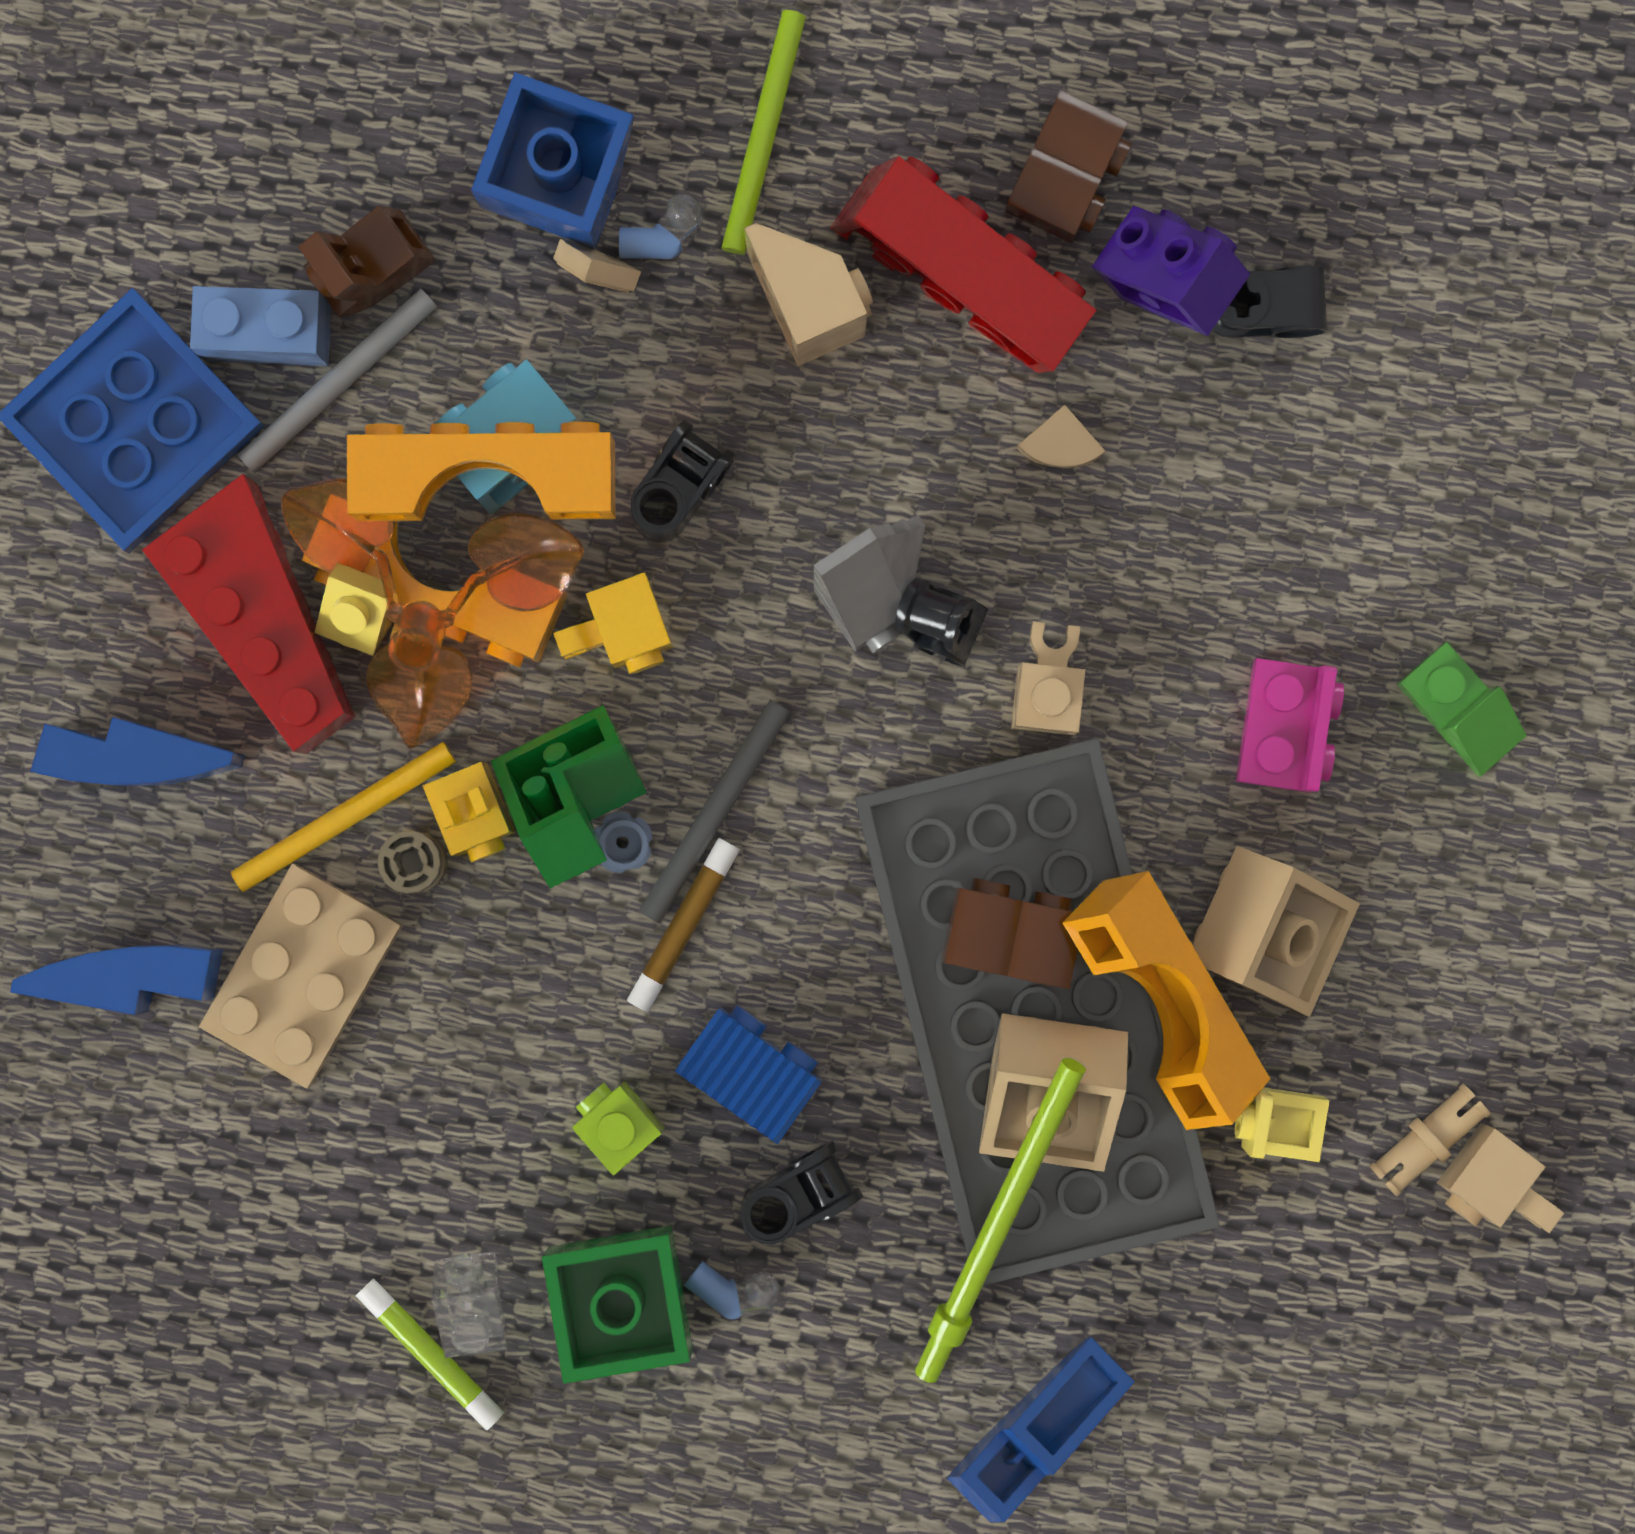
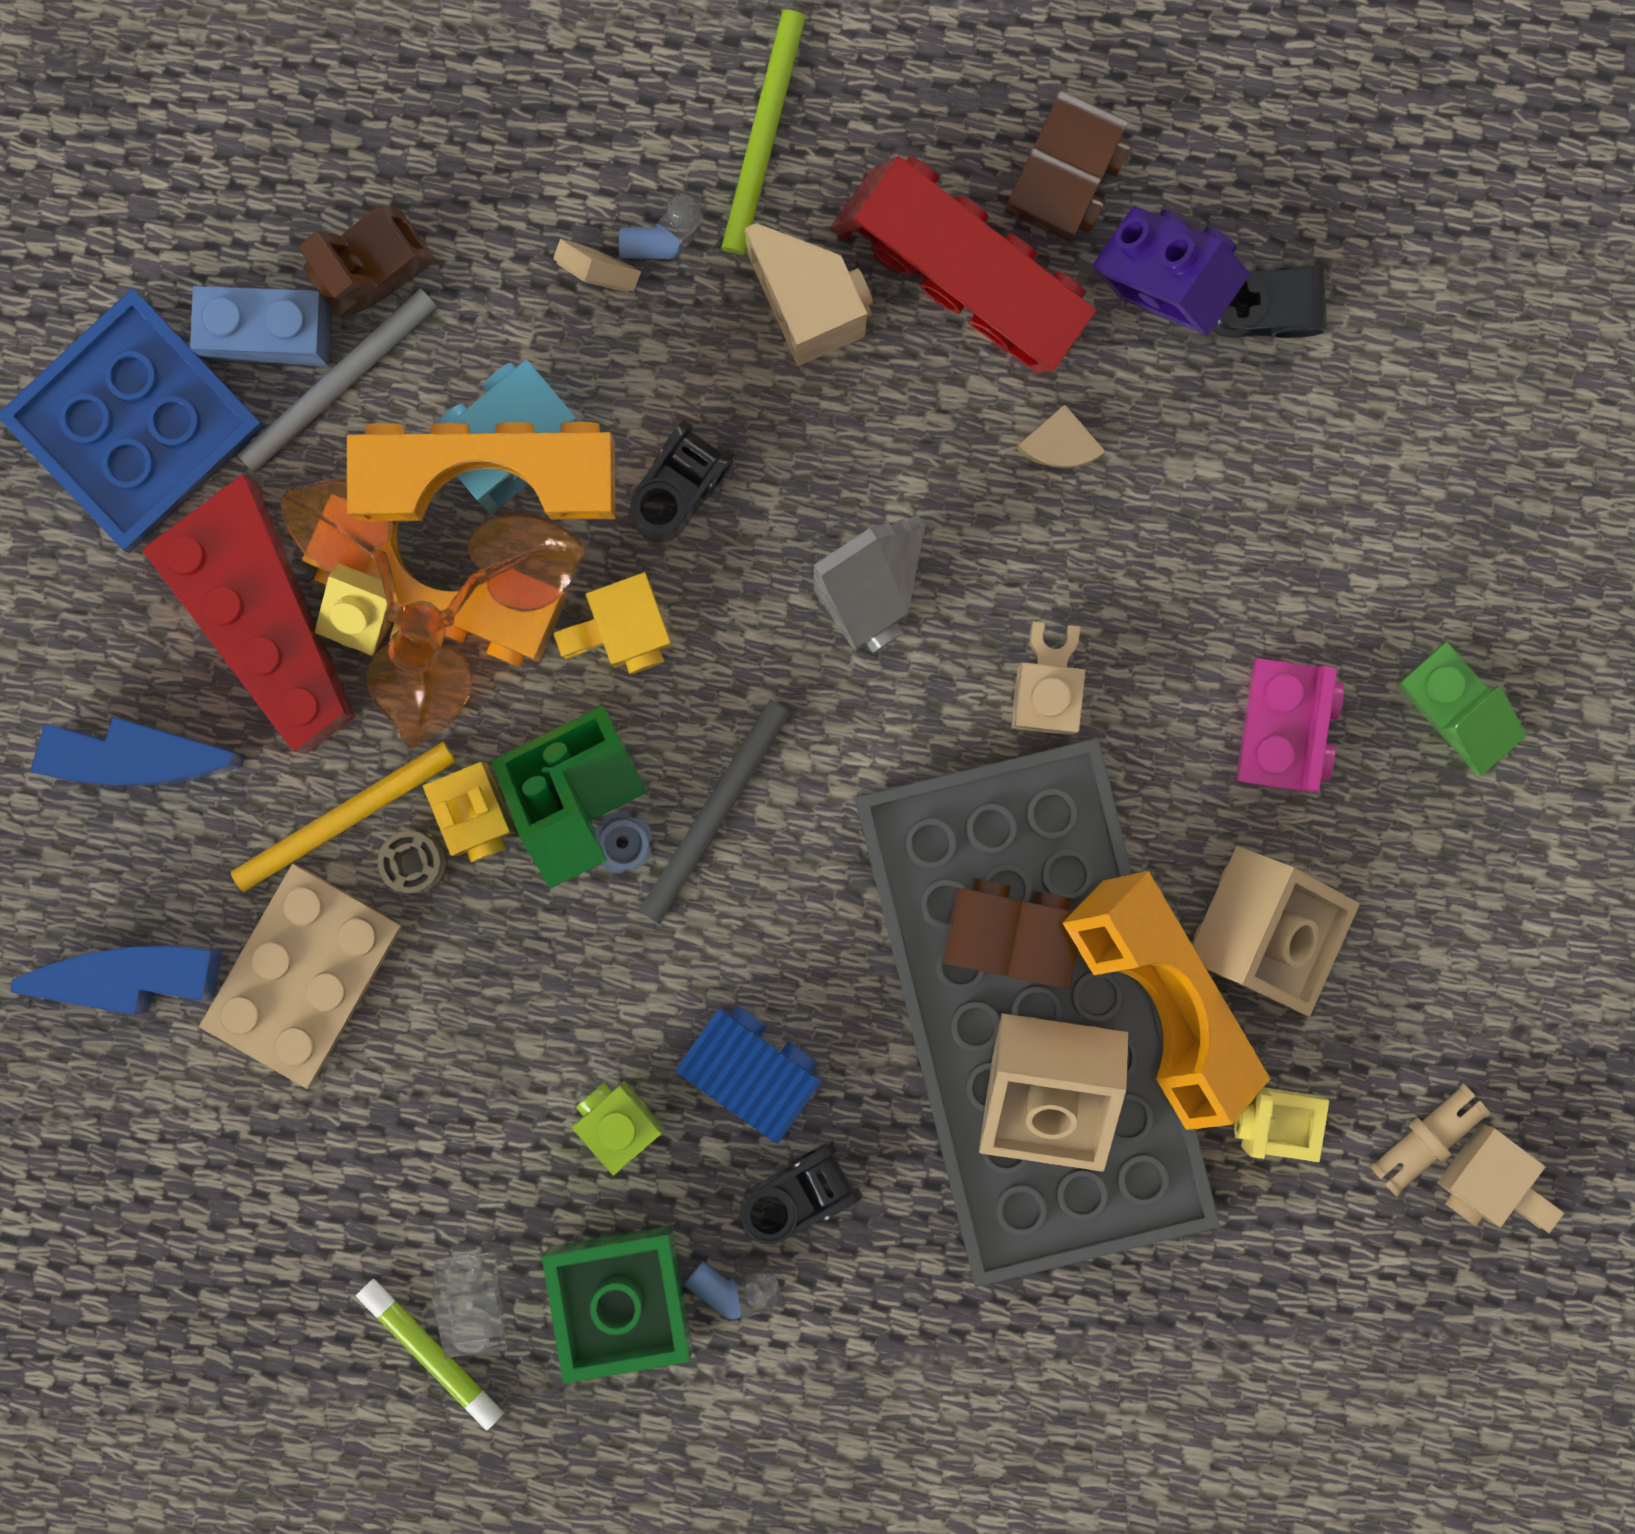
blue slope [471,72,634,249] -> none
pearl gold bar [627,838,740,1012] -> none
black piece [895,578,988,667] -> none
lime bar [915,1058,1086,1383] -> none
blue slope [946,1337,1135,1523] -> none

